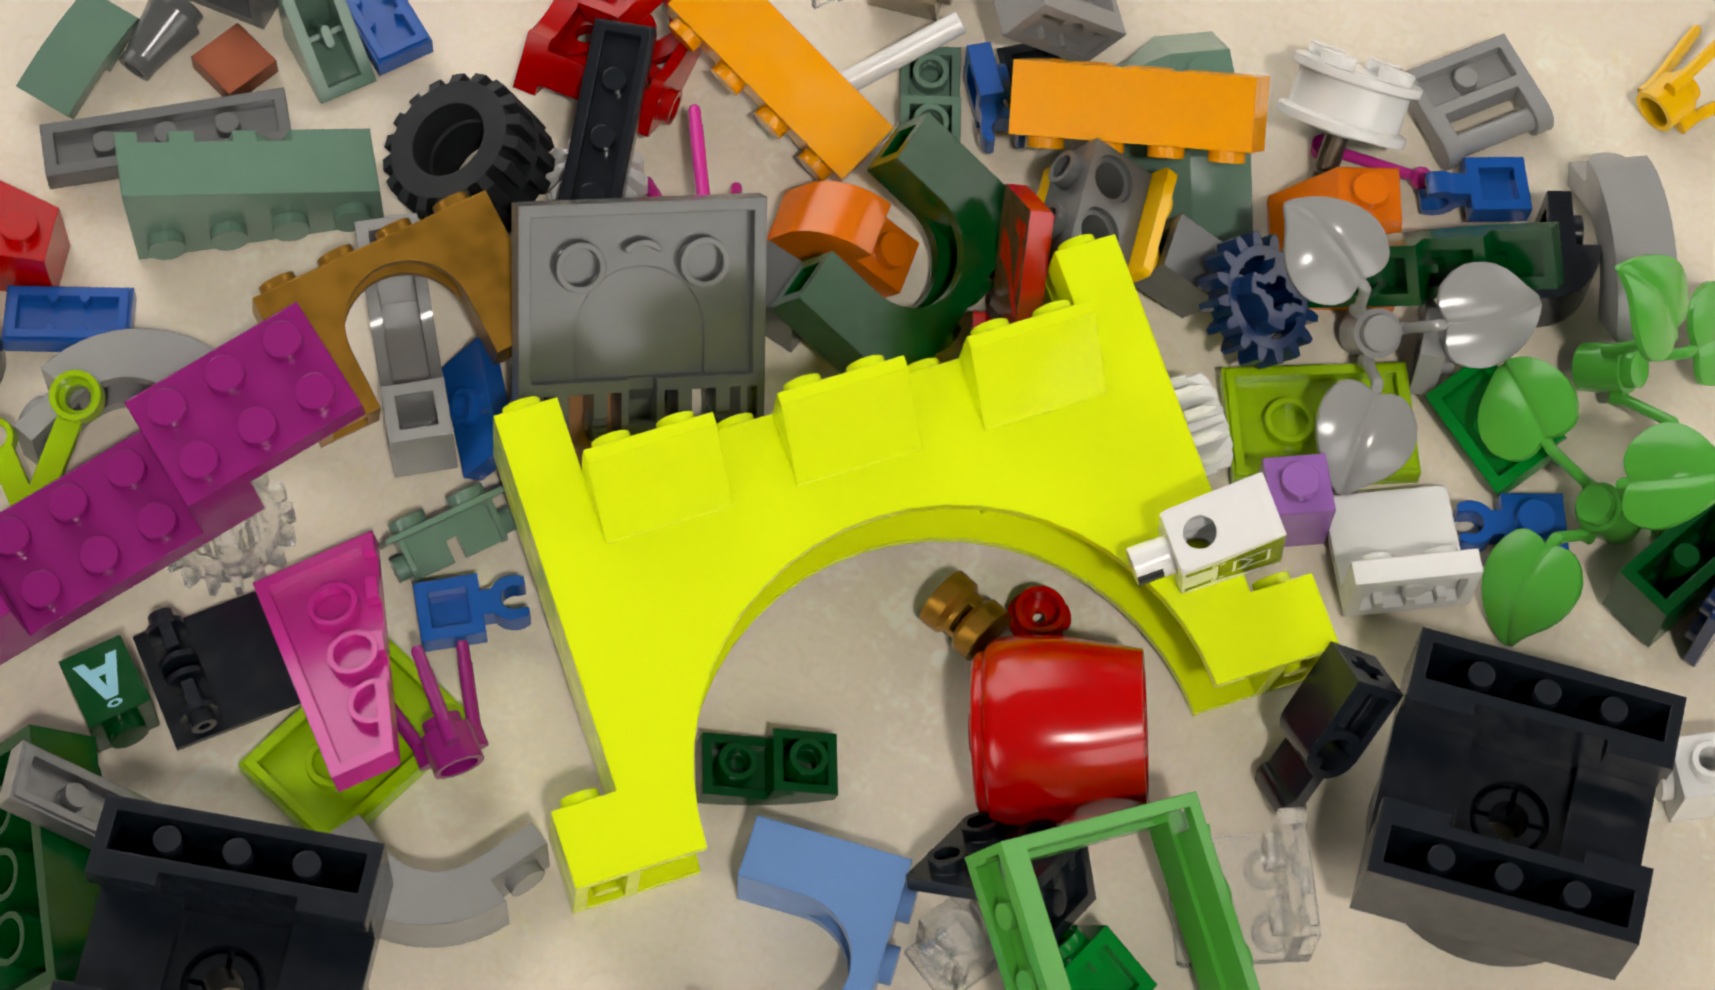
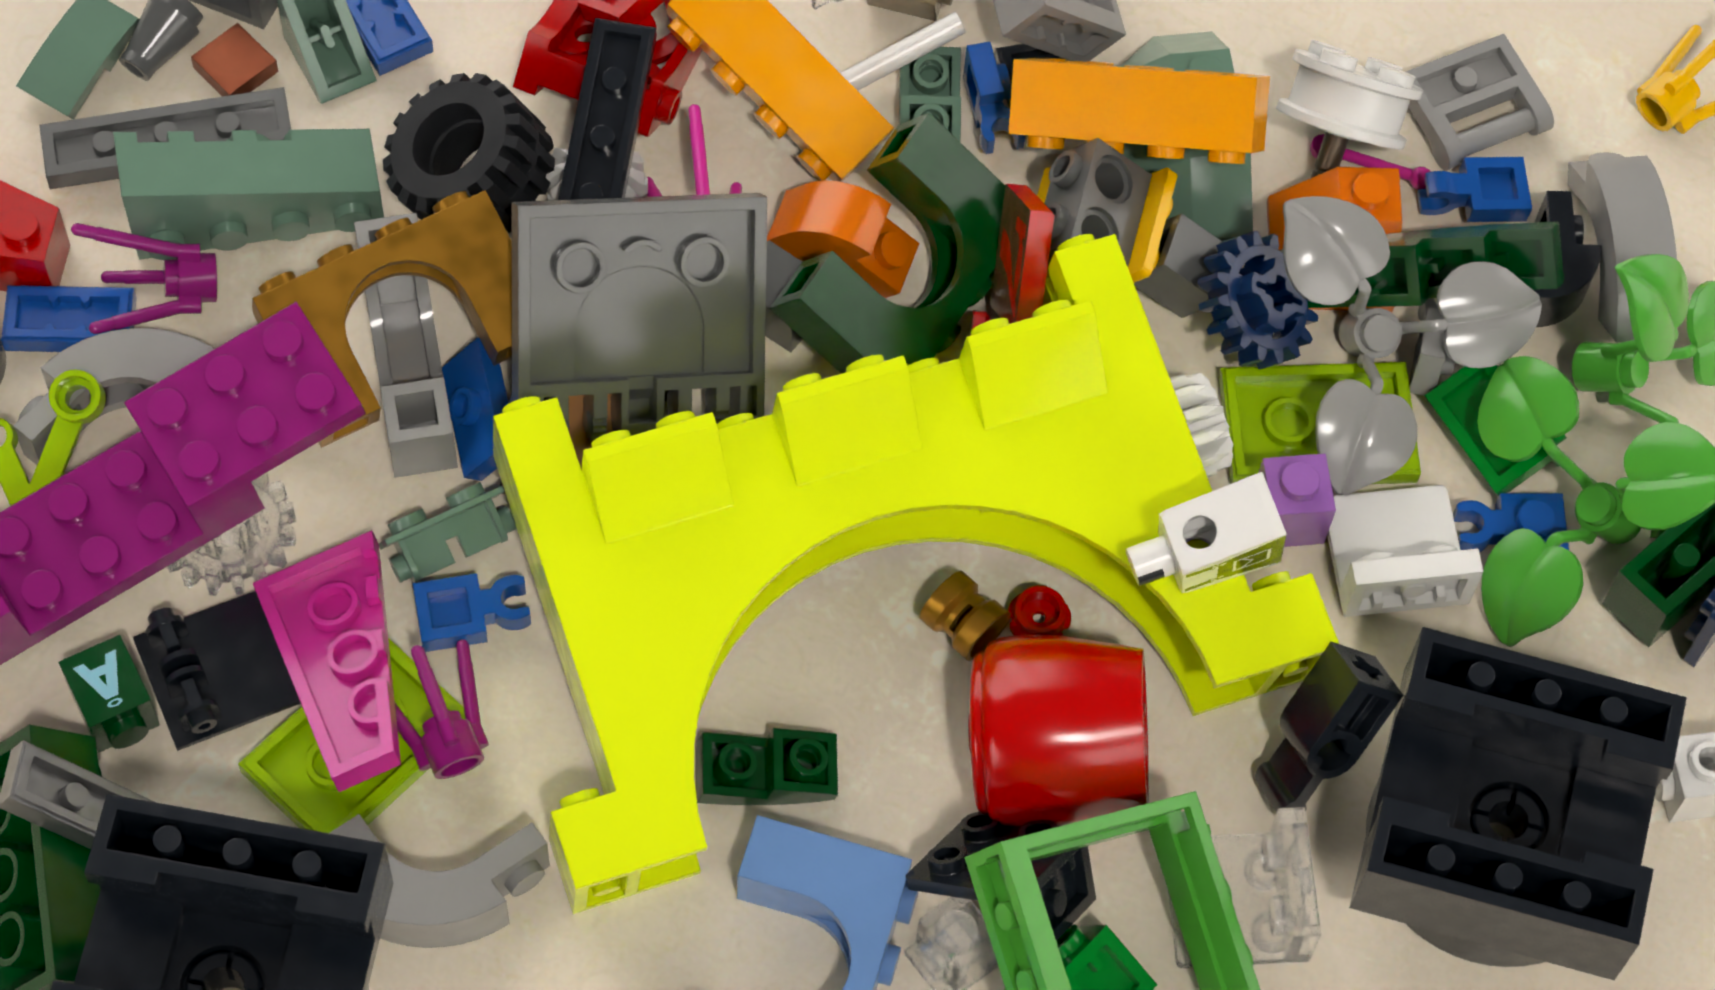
none -> magenta plant [71,223,217,334]

